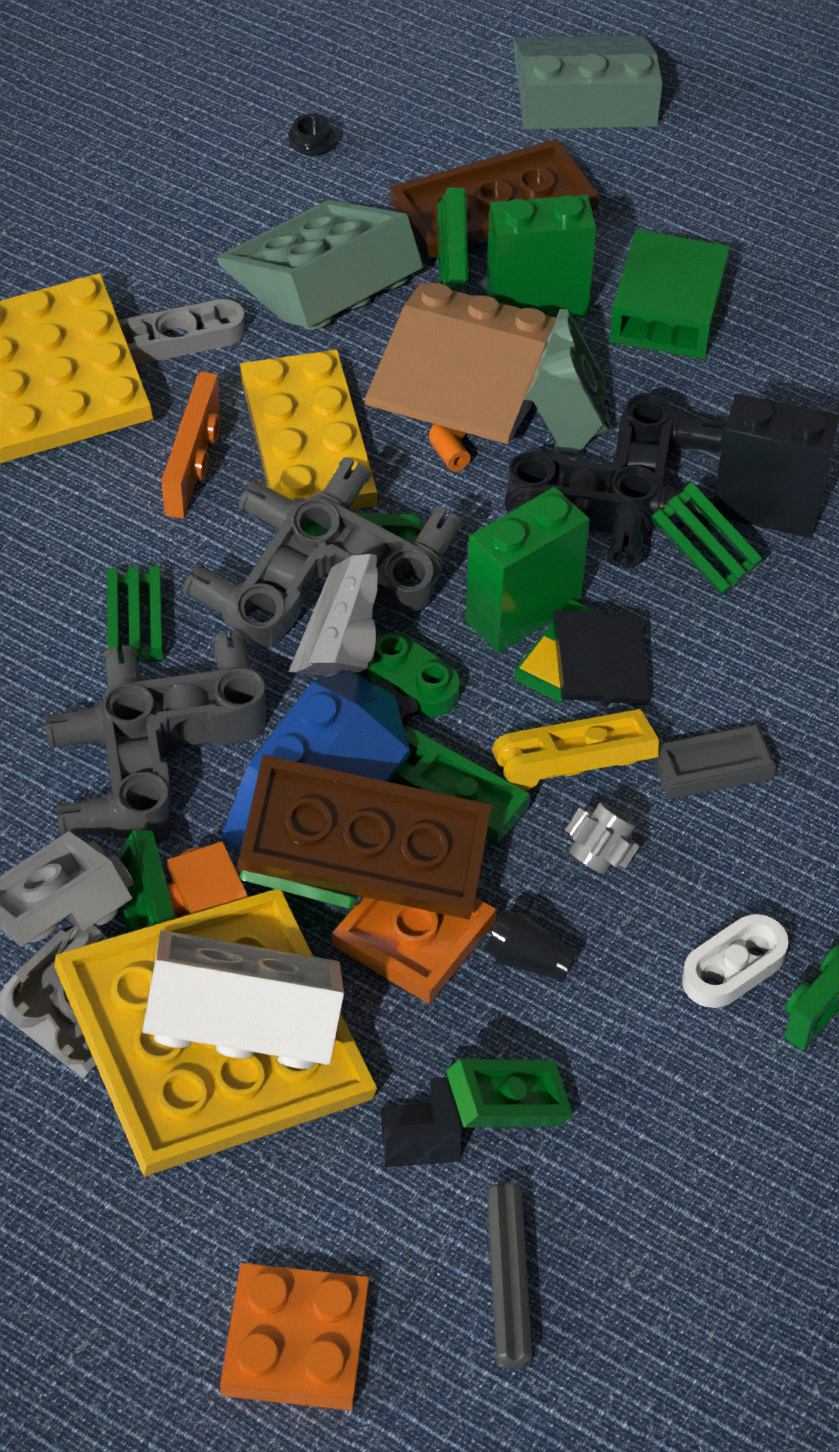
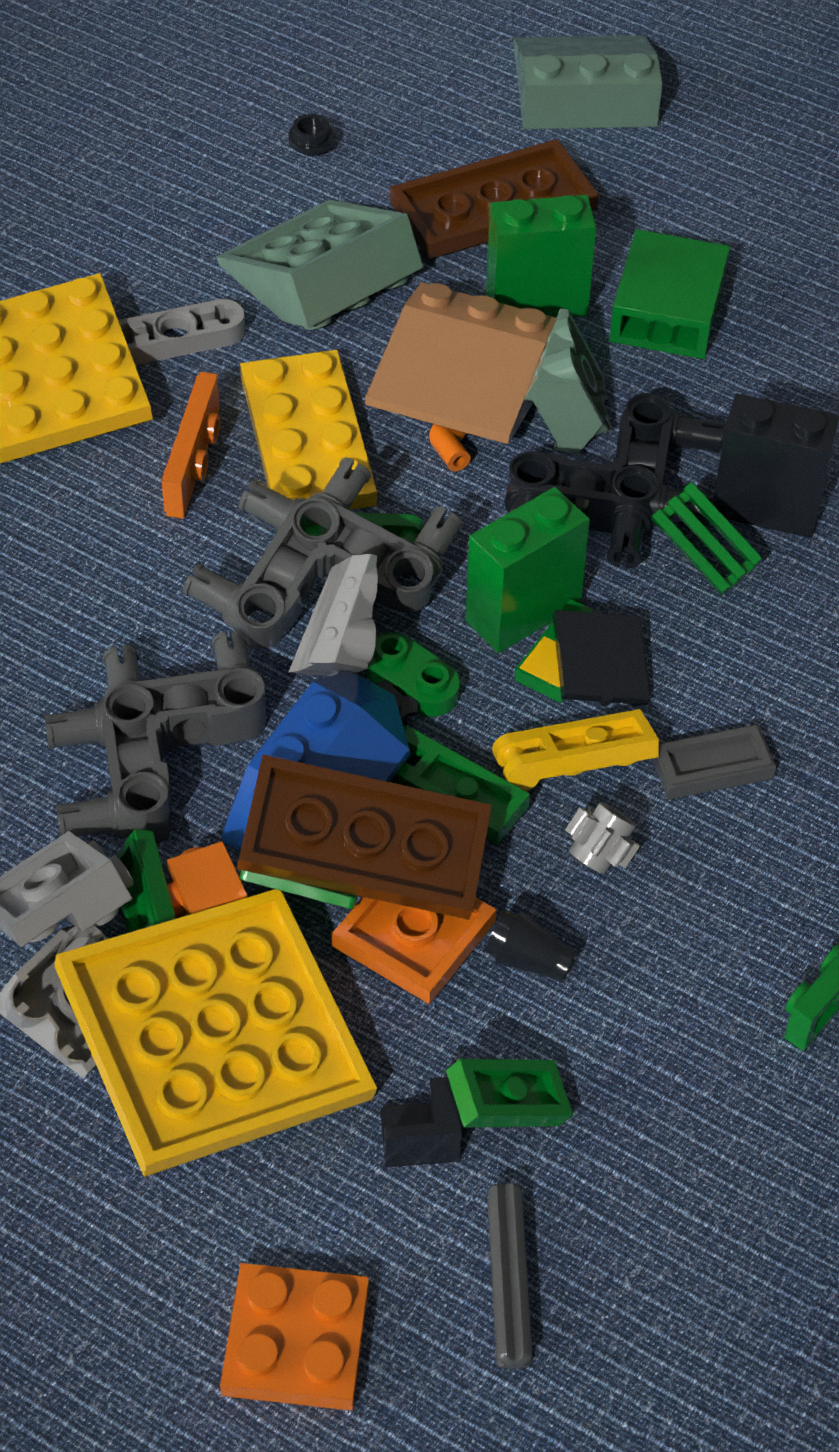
green tile [107,566,163,662] -> none
white slope [142,930,344,1069] -> none
green tile [437,187,468,292] -> none
white plate [682,914,788,1008] -> none

